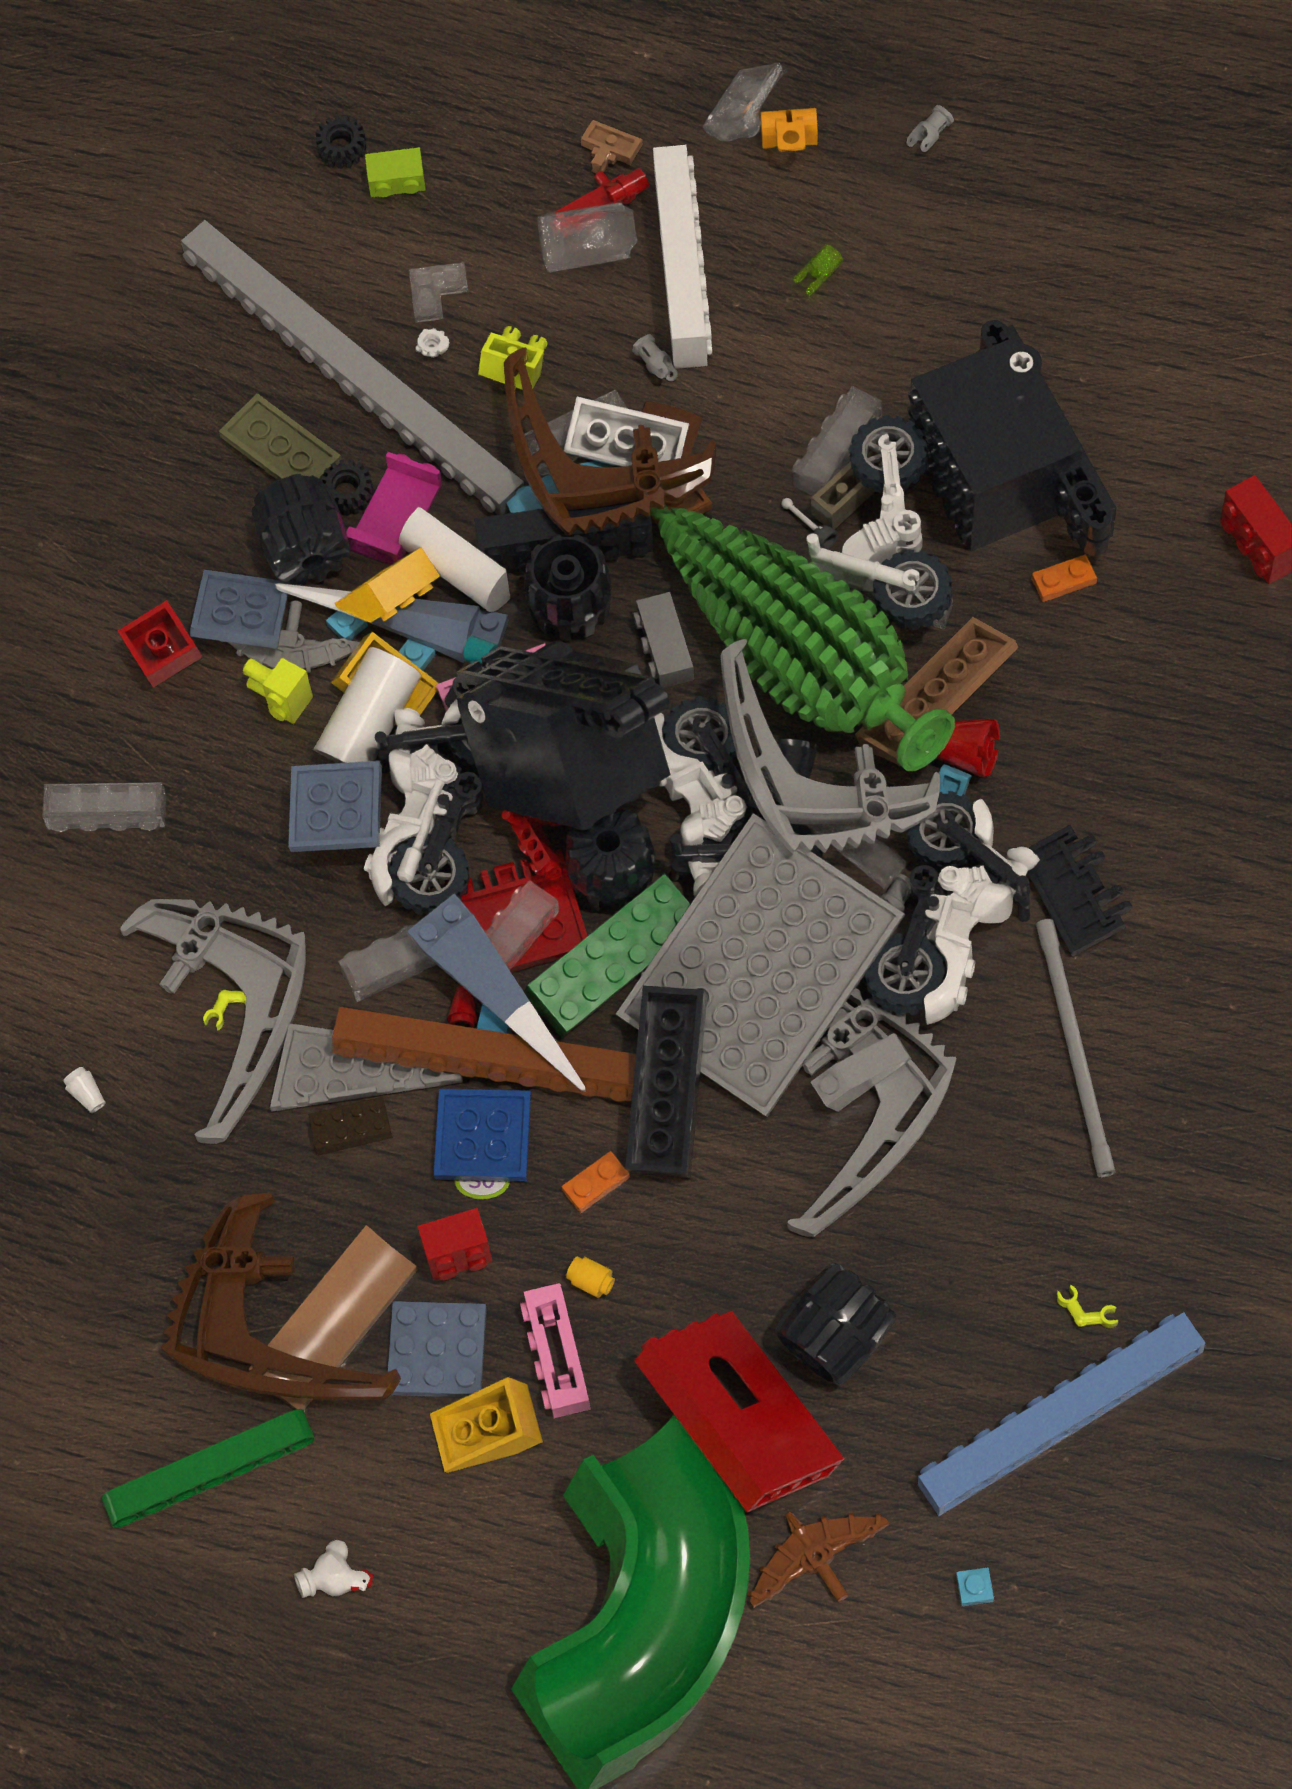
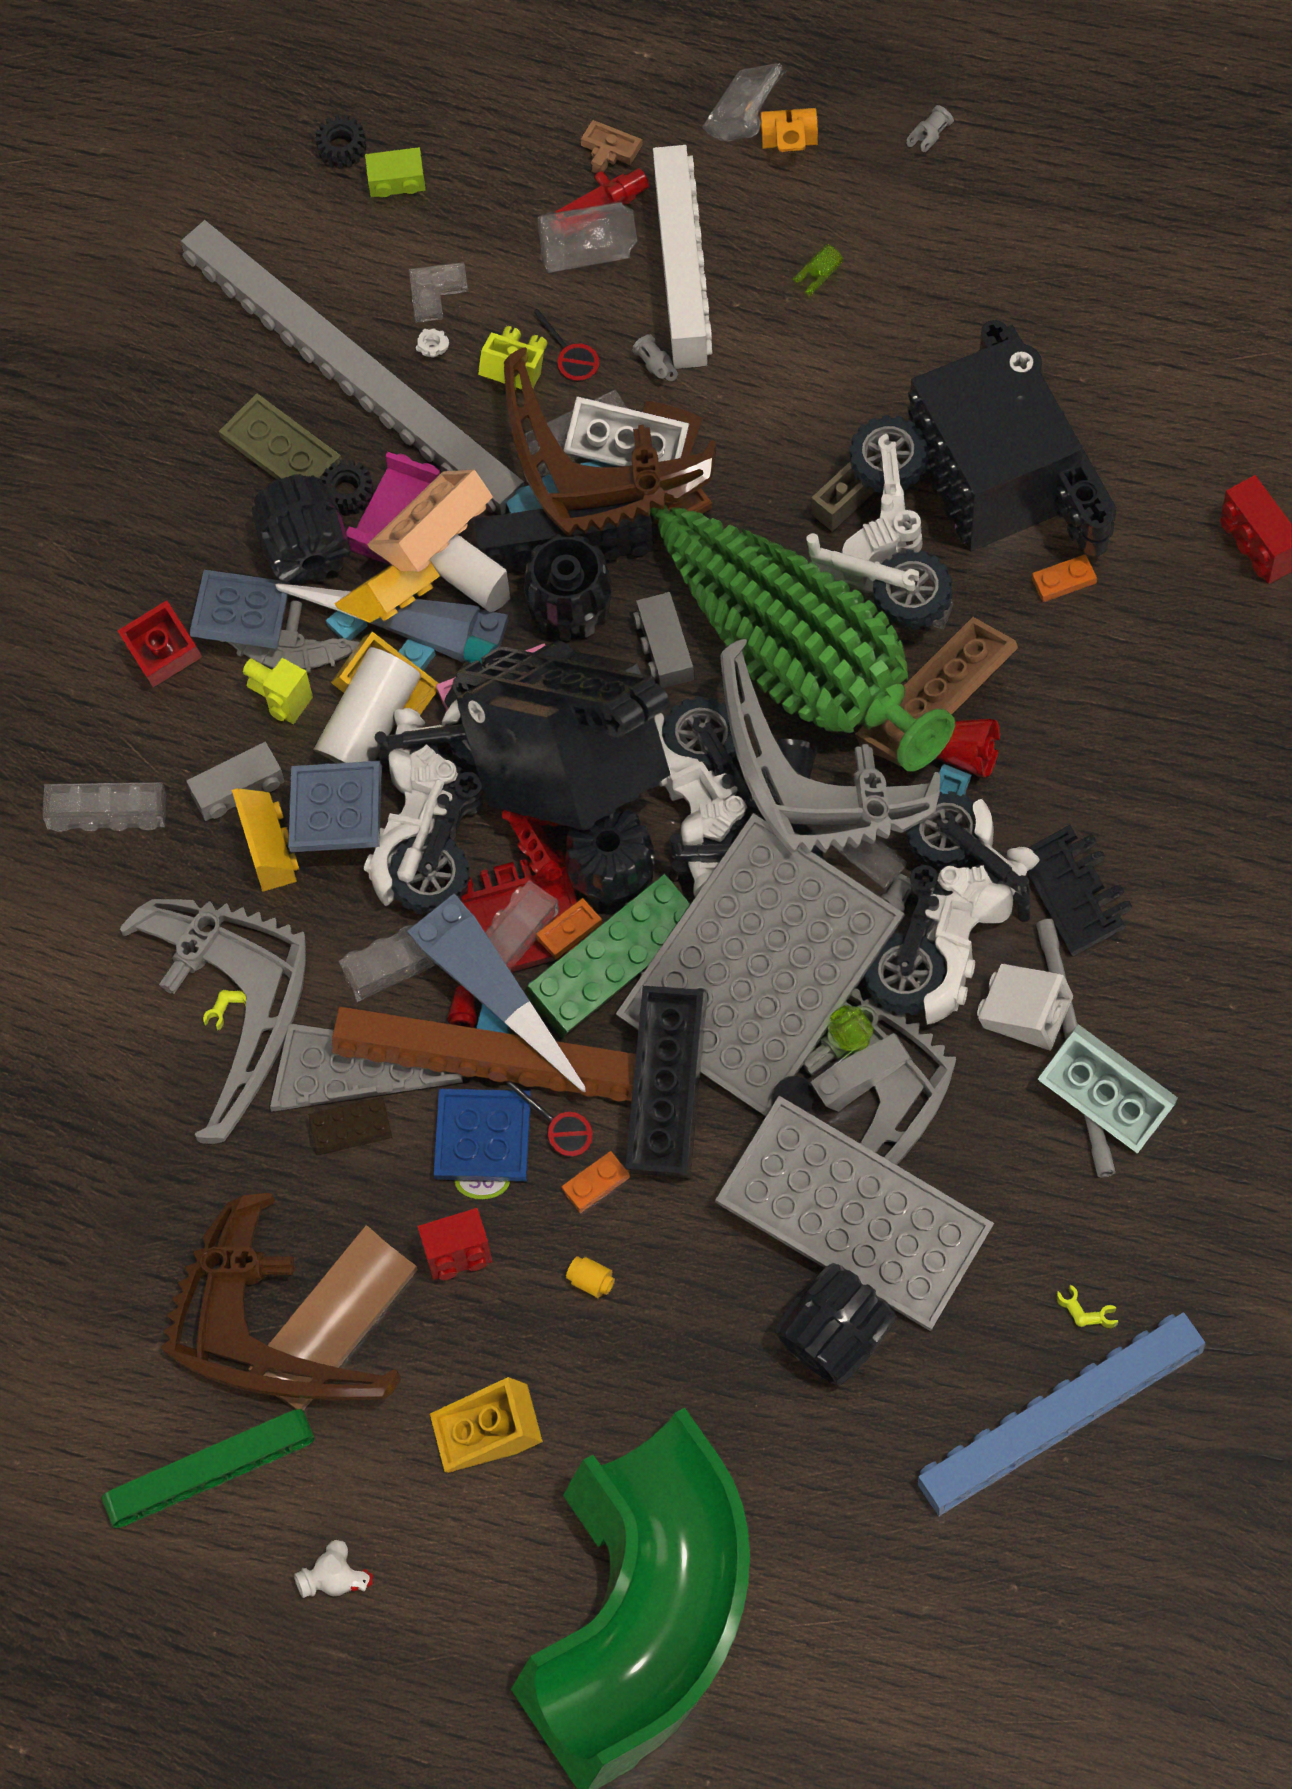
white cone [63,1067,106,1113] -> none
sand blue plate [388,1301,487,1397] -> none
bright pink brick [520,1283,591,1418] -> none
red panel [634,1311,845,1512] -> none
dark orange bar [747,1512,889,1608] -> none
hinge [781,498,838,550] -> none
clear brick [792,386,882,496] -> none
medium azure plate [956,1567,994,1607] -> none
none -> light grey brick [186,741,285,821]
none -> yellow slope [232,788,299,892]
none -> light nougat slope [367,469,493,572]
none -> piece [507,1081,593,1157]
none -> piece [534,309,599,382]
none -> orange plate [536,898,602,960]
none -> light grey plate [715,1096,994,1331]
none -> black piece [771,1047,856,1112]
none -> clear neon green head [828,1005,874,1052]
none -> white slope [977,964,1073,1051]
none -> light aqua slope [1038,1024,1178,1153]

